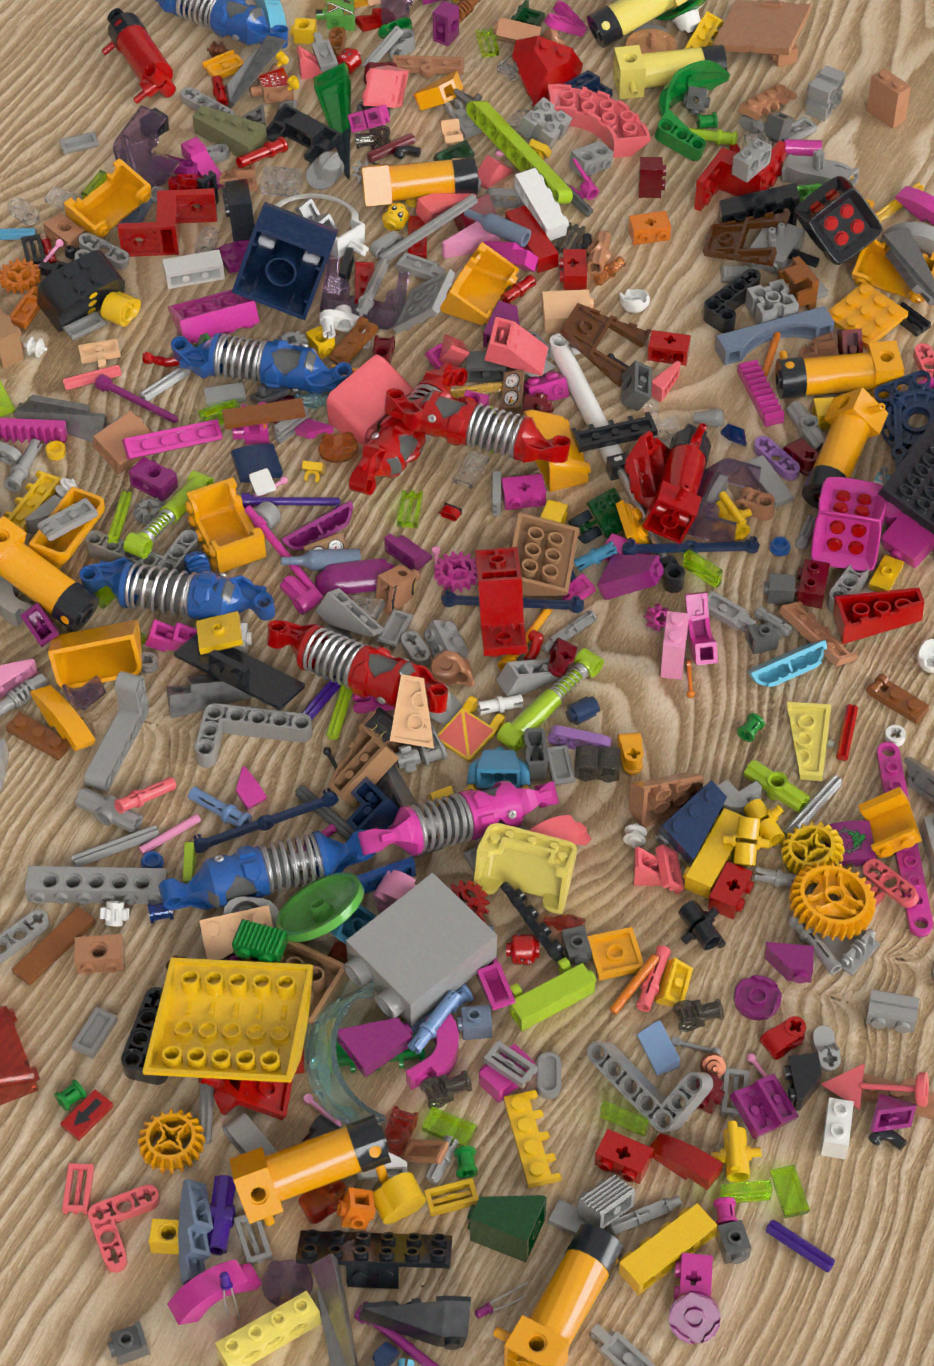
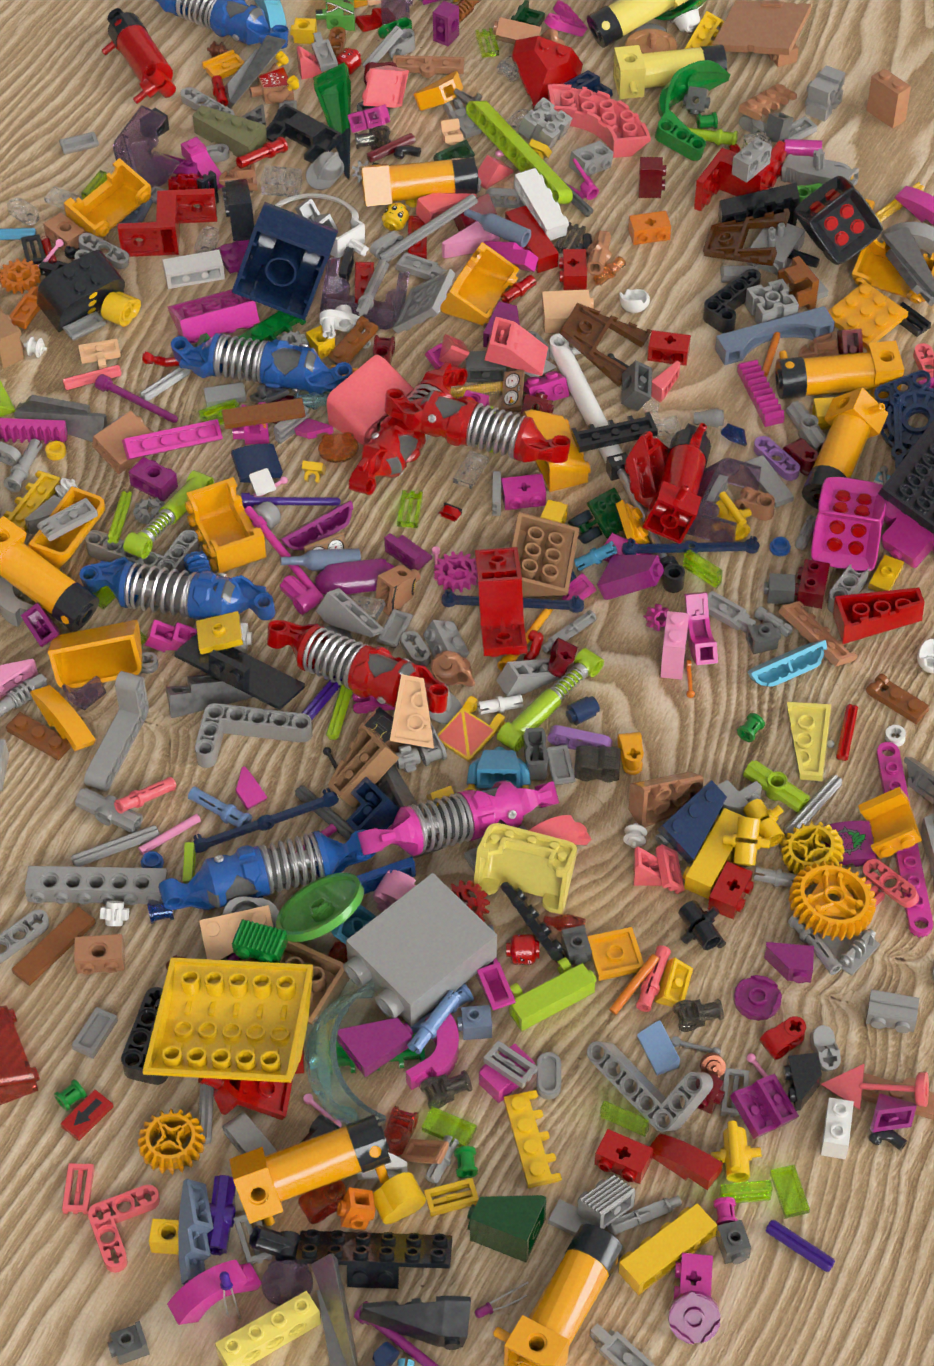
none -> green hinge [230,311,306,349]
none -> black piece [249,1225,300,1264]

